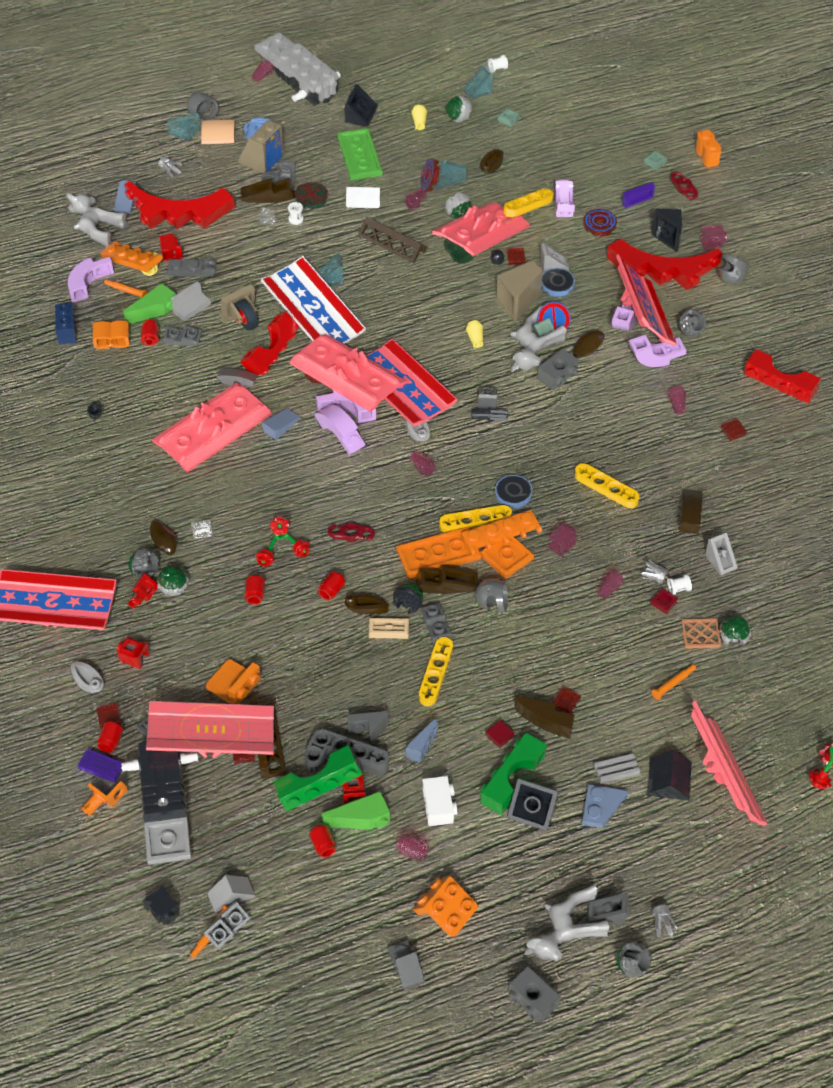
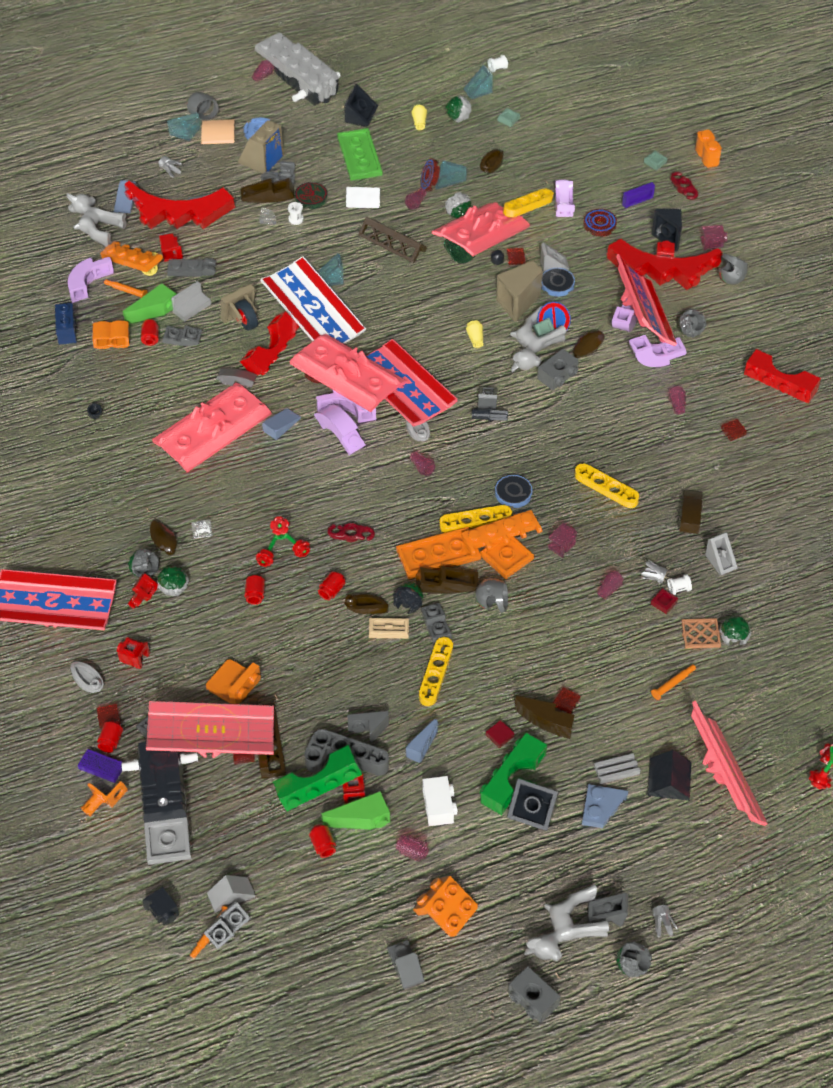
none -> red window [656,241,675,258]

